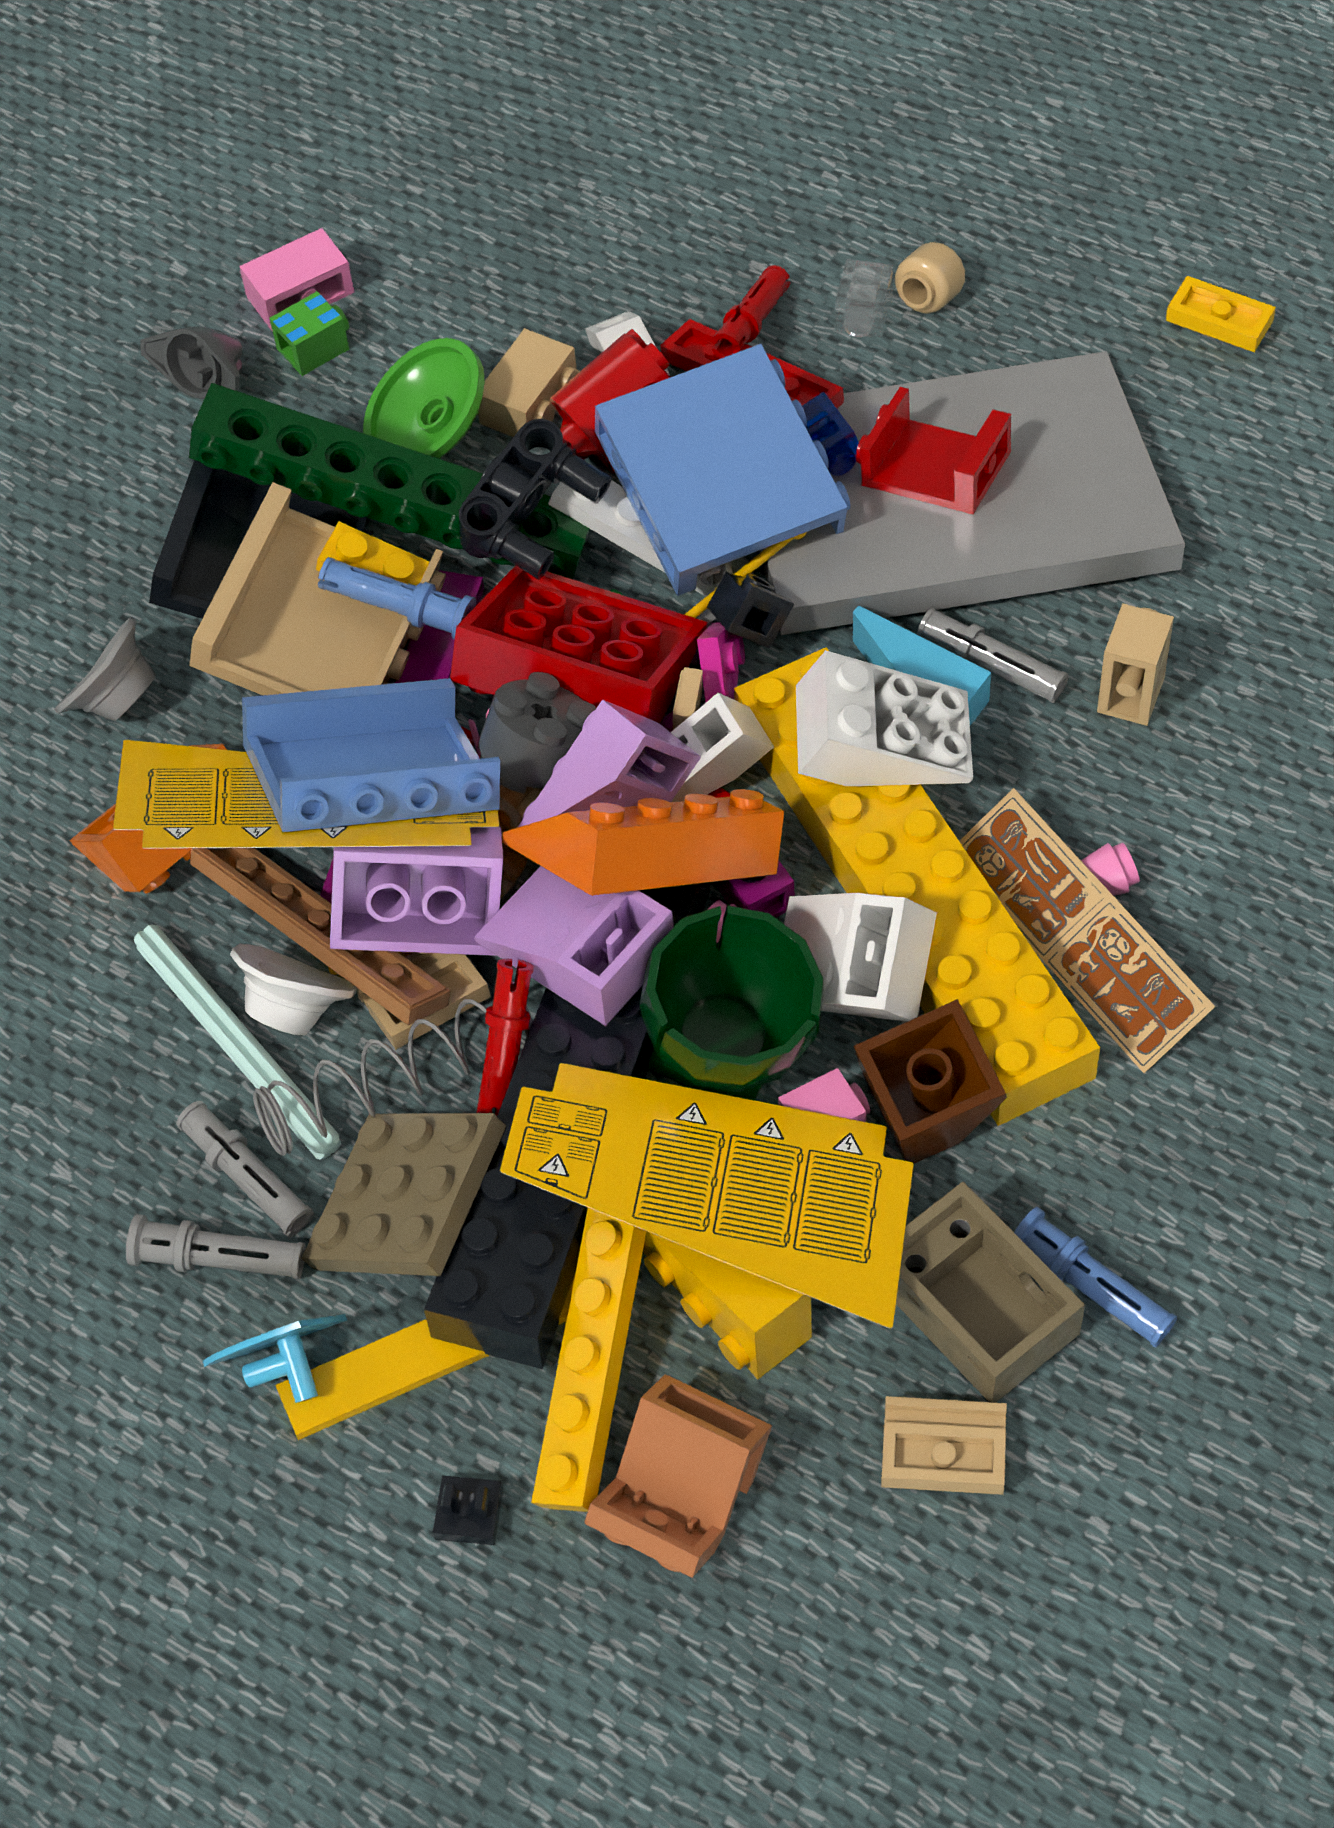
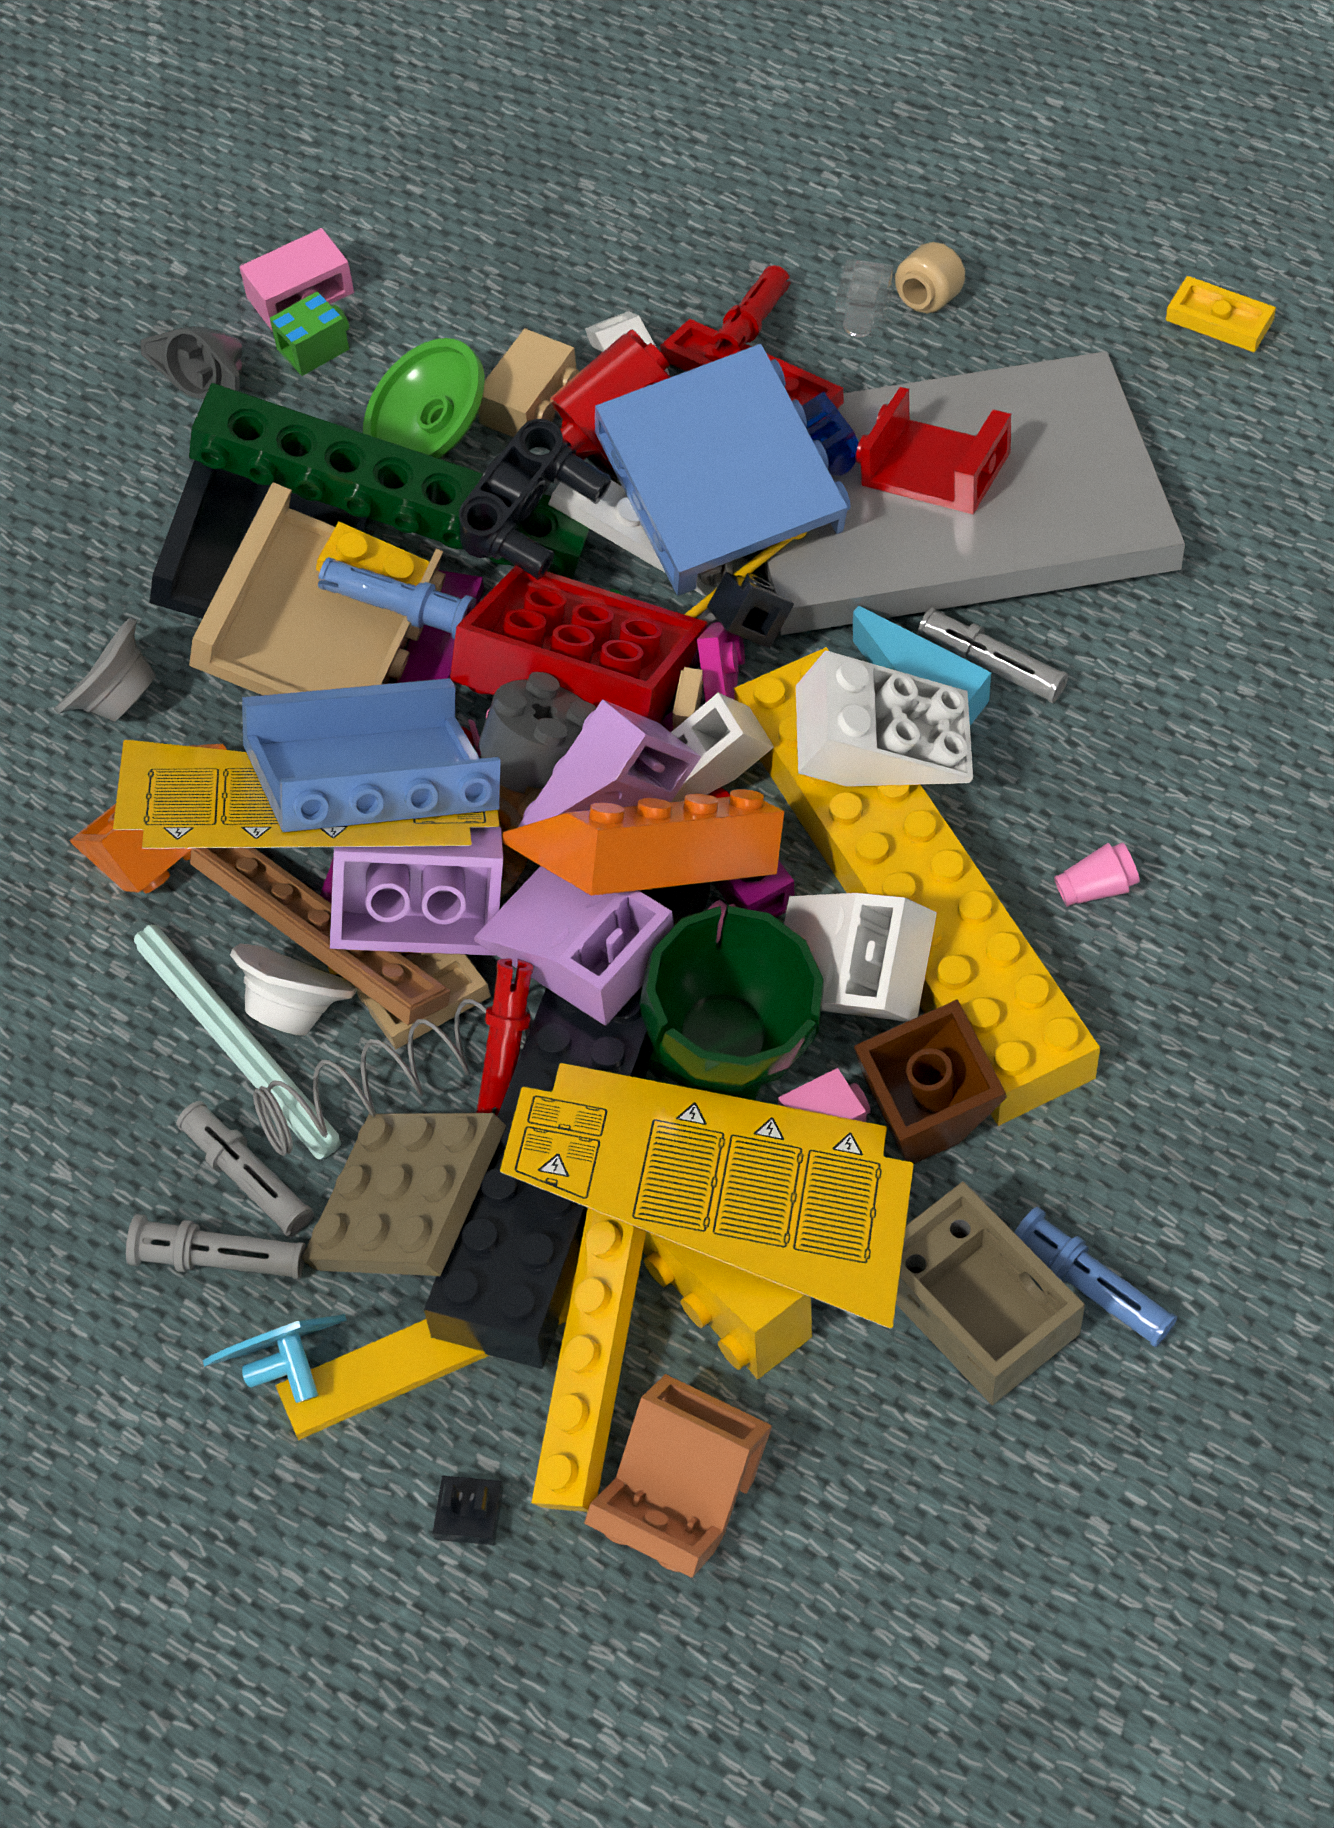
tan plate [881,1396,1007,1495] -> none
sticker [959,788,1215,1073] -> none
tan brick [1097,603,1174,726] -> none

